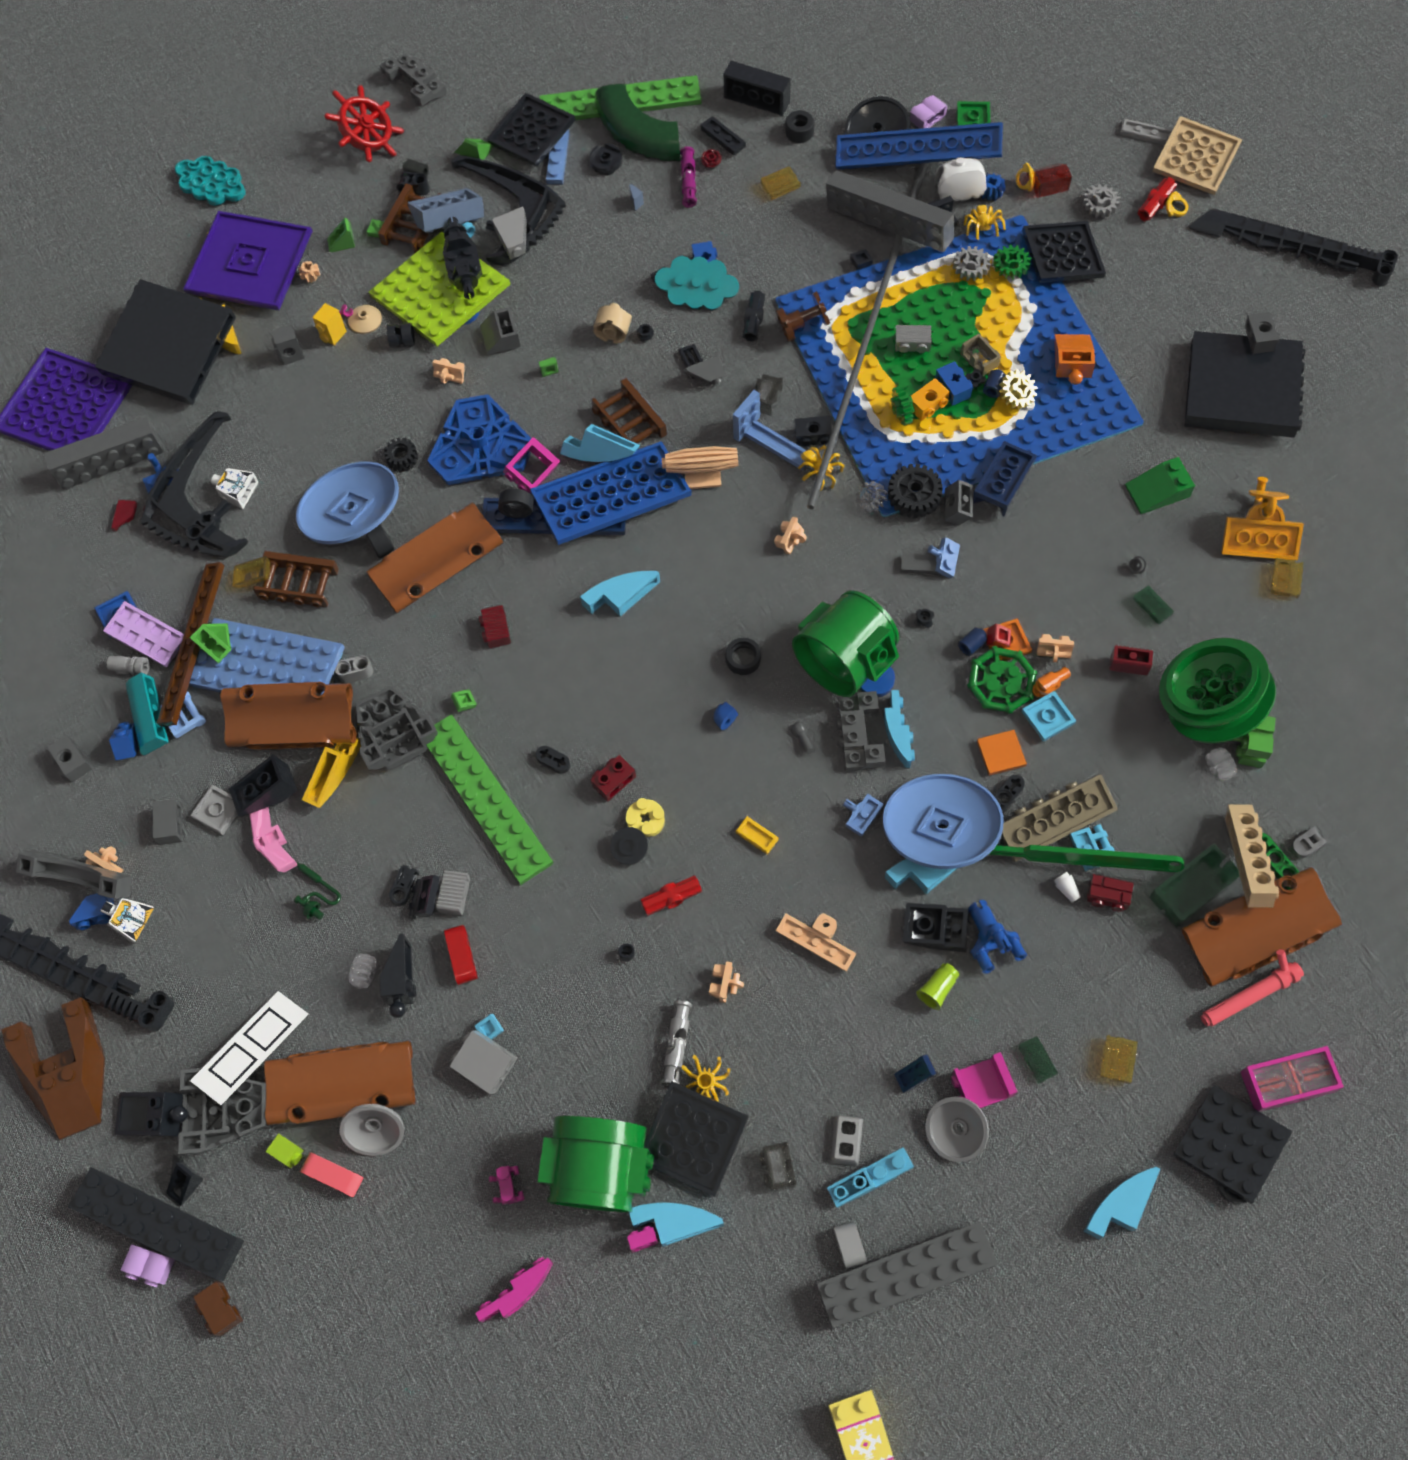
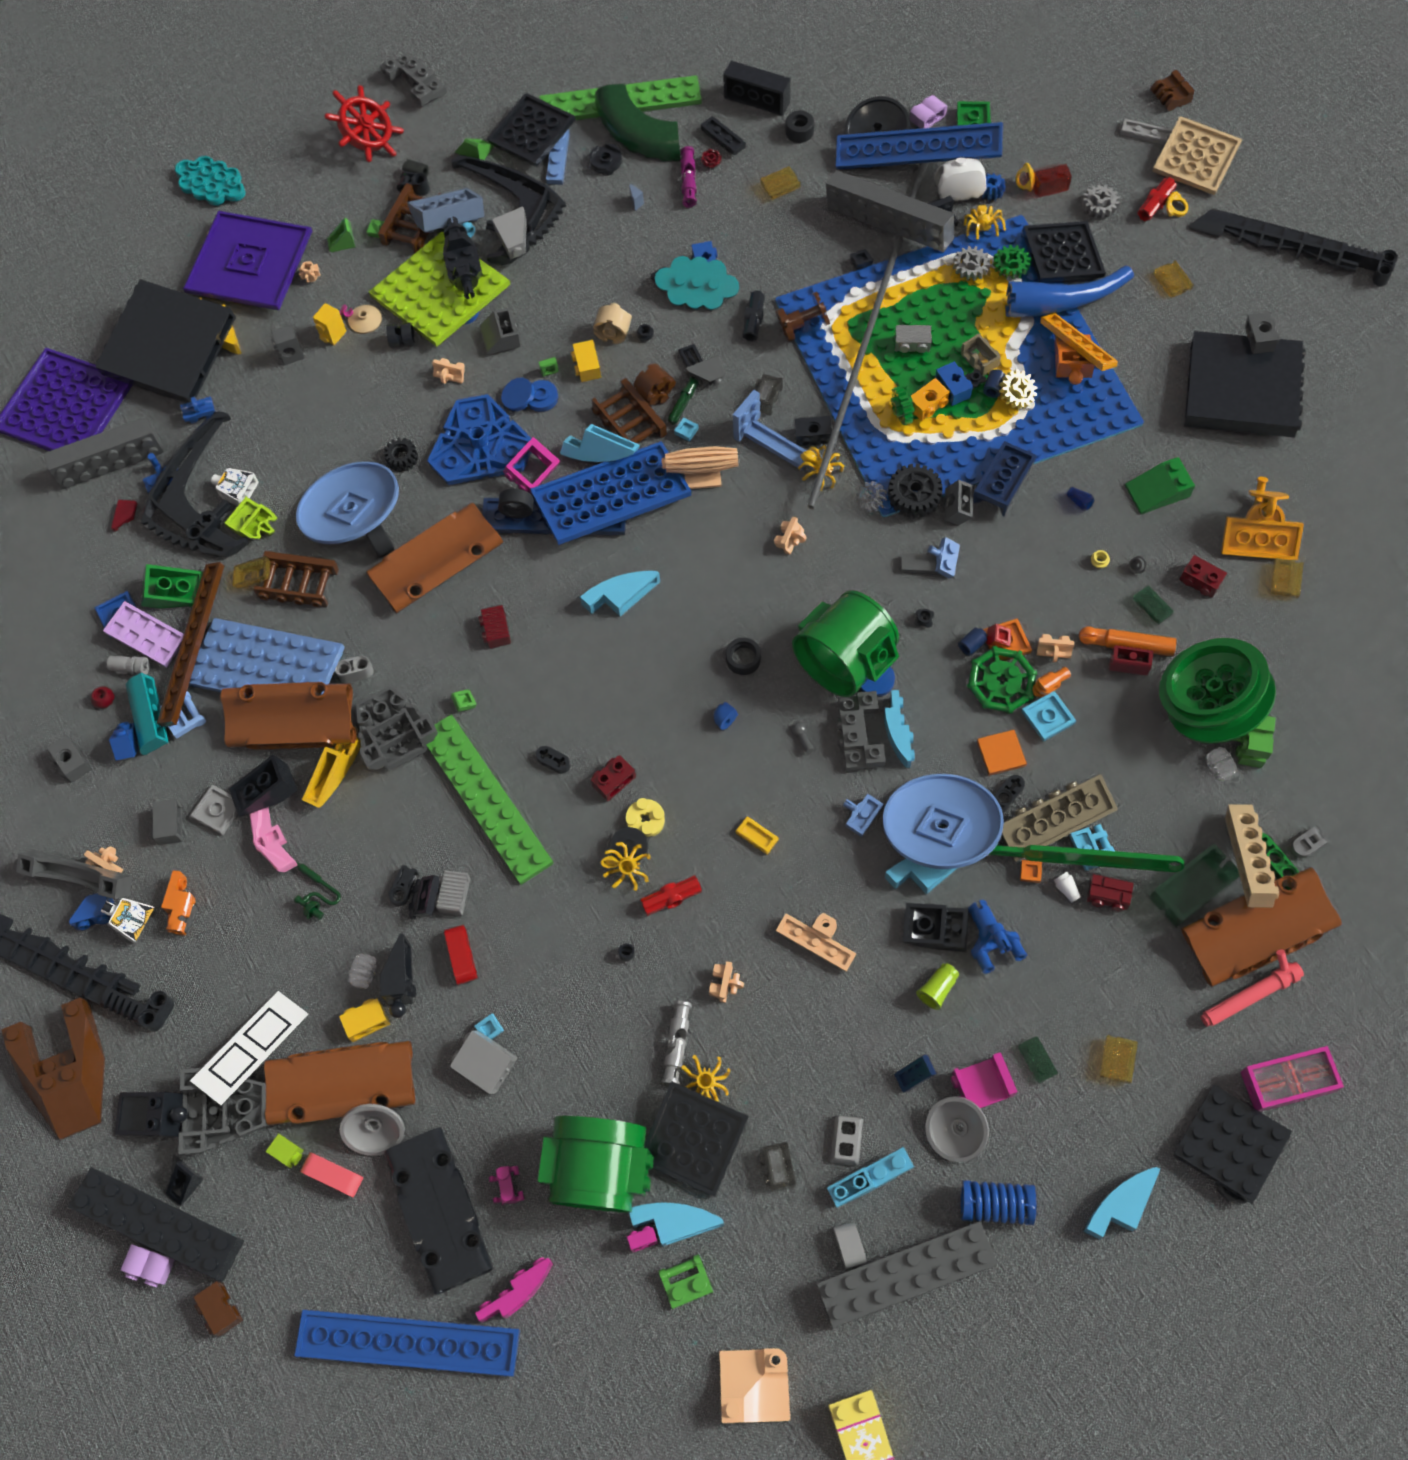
bright green slope [189,623,231,663] -> none
none -> dark red plate [90,686,115,709]
none -> green slope [141,564,203,609]
none -> orange plate [161,870,198,936]
none -> blue hips [180,396,215,424]
none -> lime plate [224,496,278,539]
none -> blue plate [295,1310,520,1377]
none -> yellow brick [339,998,390,1042]
none -> black panel [384,1127,493,1295]
none -> blue tile [501,378,535,411]
none -> blue piece [527,380,558,412]
none -> yellow brick [571,340,601,382]
none -> yellow animal [600,842,650,891]
none -> reddish brown brick [634,363,676,405]
none -> bright green plate [658,1254,713,1309]
none -> dark green axle [668,378,698,425]
none -> medium azure plate [674,417,699,442]
none -> light nougat slope [720,1348,790,1423]
none -> blue piece [961,1180,1036,1225]
none -> blue brick [1005,266,1134,317]
none -> orange plate [1020,860,1042,883]
none -> light orange tile [1040,313,1118,371]
none -> clear blue cone [1067,487,1095,511]
none -> orange piece [1079,626,1176,657]
none -> light yellow plate [1091,550,1110,568]
none -> reddish brown legs [1150,69,1195,111]
none -> clear yellow plate [1153,260,1194,298]
none -> dark red brick [1179,555,1227,598]

